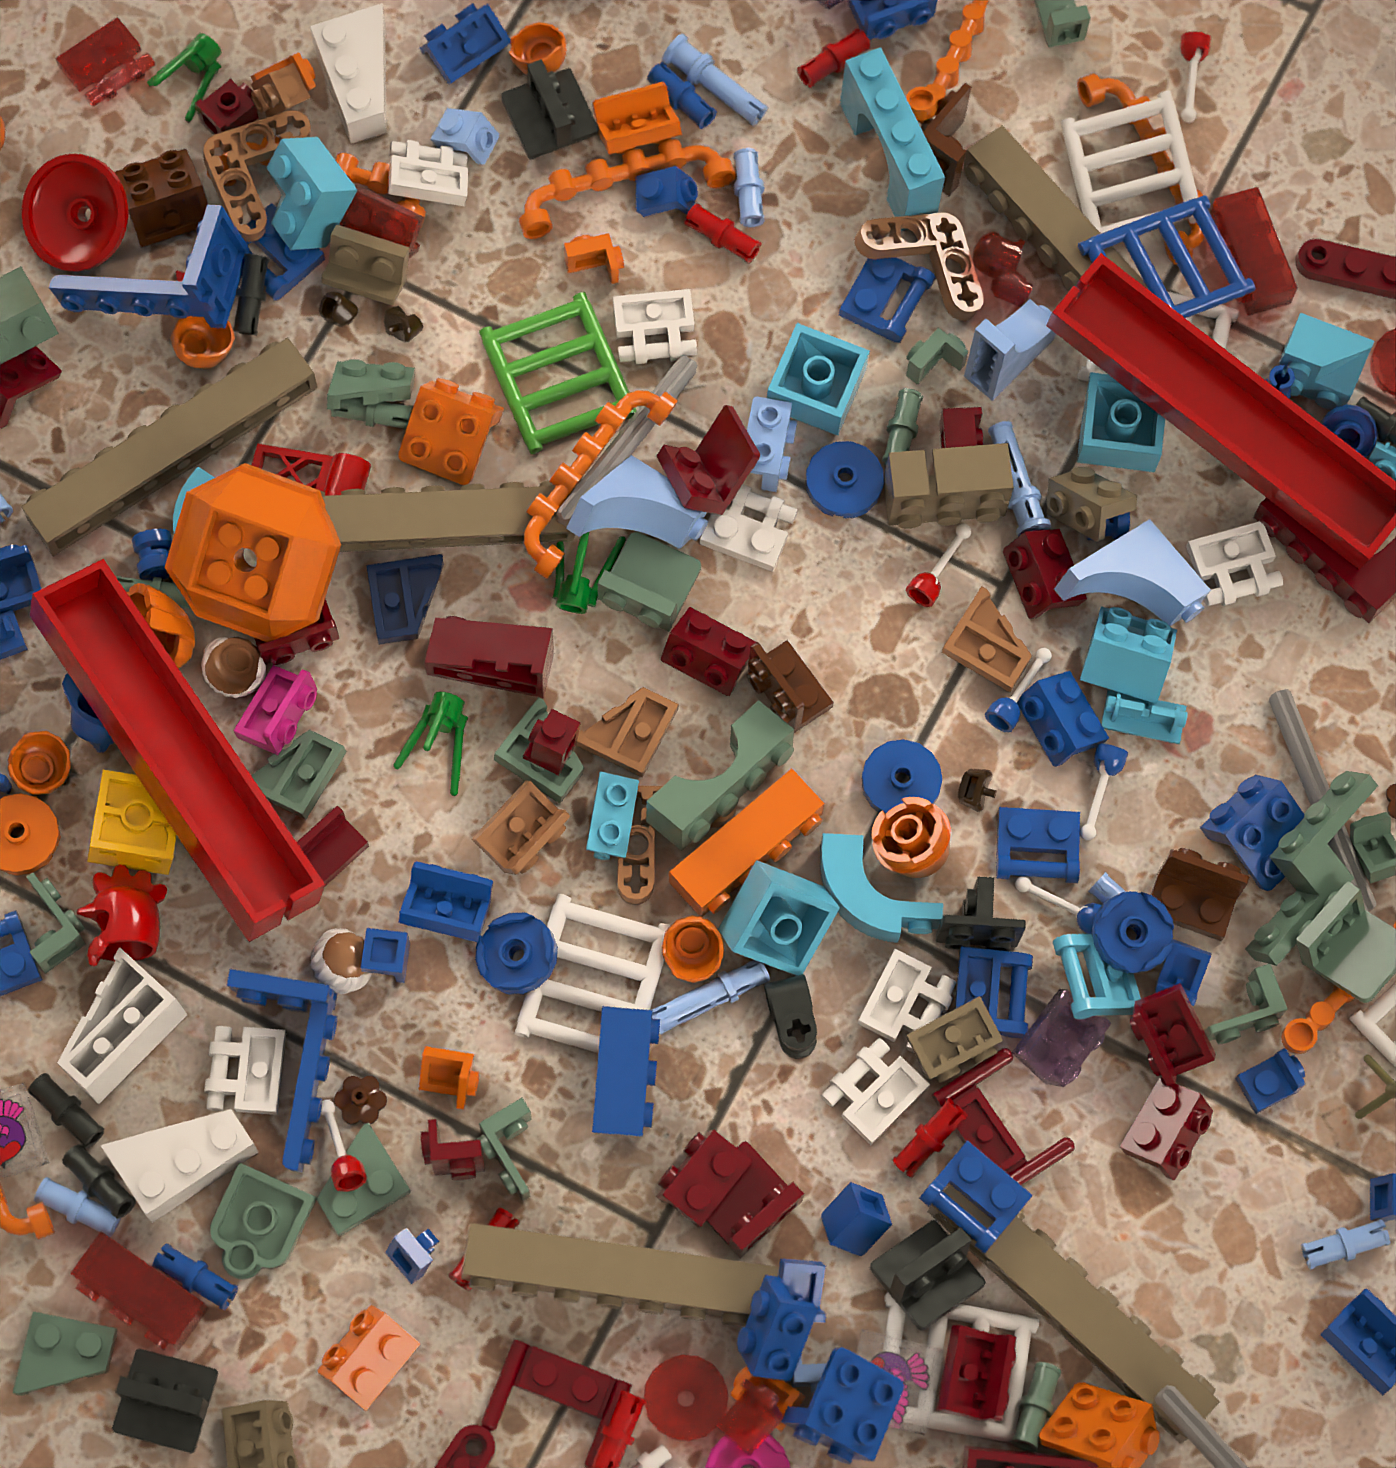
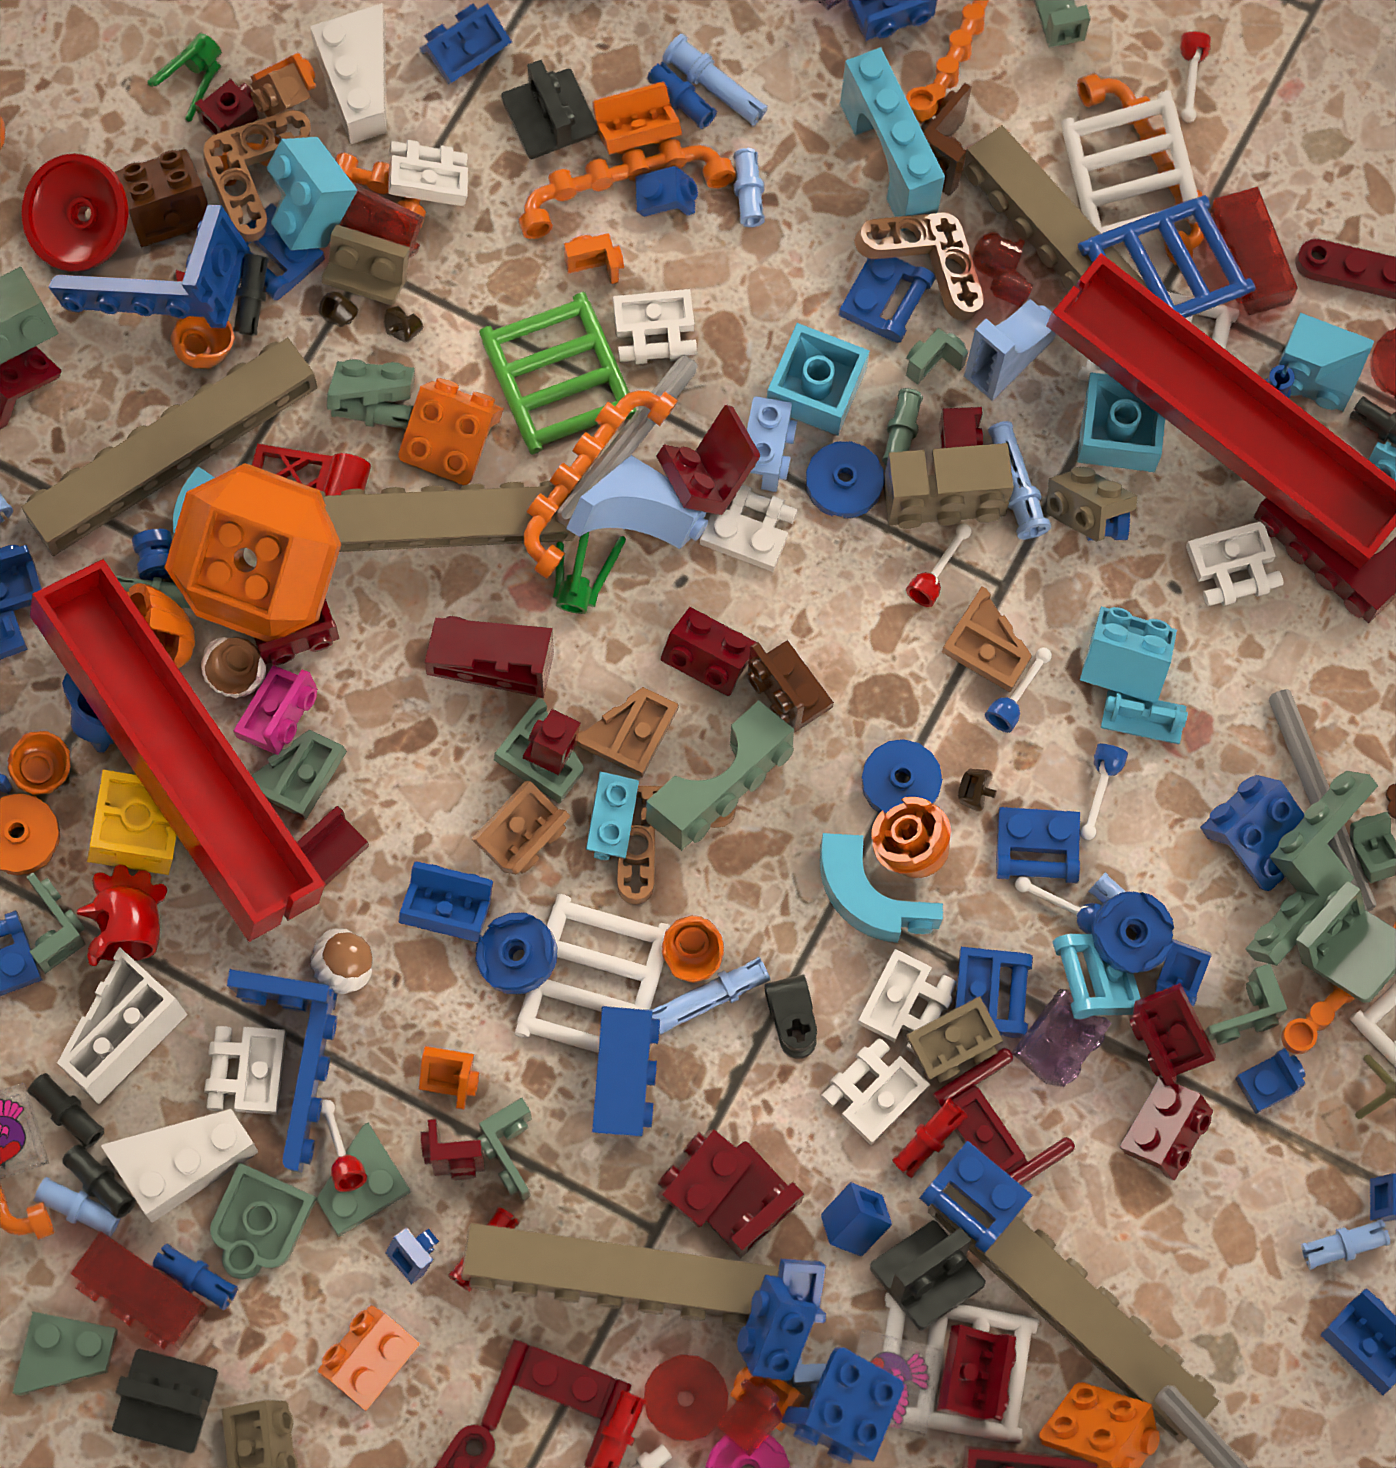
clear red plate [55,17,156,107] -> none
reddish brown plant [334,1076,387,1125] -> none
blue panel [361,928,410,983] -> none
dark blue wing [366,554,444,645] -> none
green plant [393,691,468,796] -> none
light blue bracket [431,108,499,165] -> none
orange hair [508,22,567,75] -> none
sand green bracket [598,532,701,632] -> none
orange brick [669,768,825,917] -> none
red pin [684,203,762,263] -> none
medium azure slope [718,860,840,976] -> none
red pin [797,28,871,88] -> none
pearl dark grey bracket [936,876,1026,951] -> none
dark red bracket [1003,528,1087,619] -> none
sand green pin [1011,1362,1062,1452] -> none
blue bracket [1017,671,1109,767] -> none
light blue arch [1054,519,1211,626] -> none
reddish brown bracket [1151,848,1249,941] -> none
blue plate [1320,404,1377,457] -> none

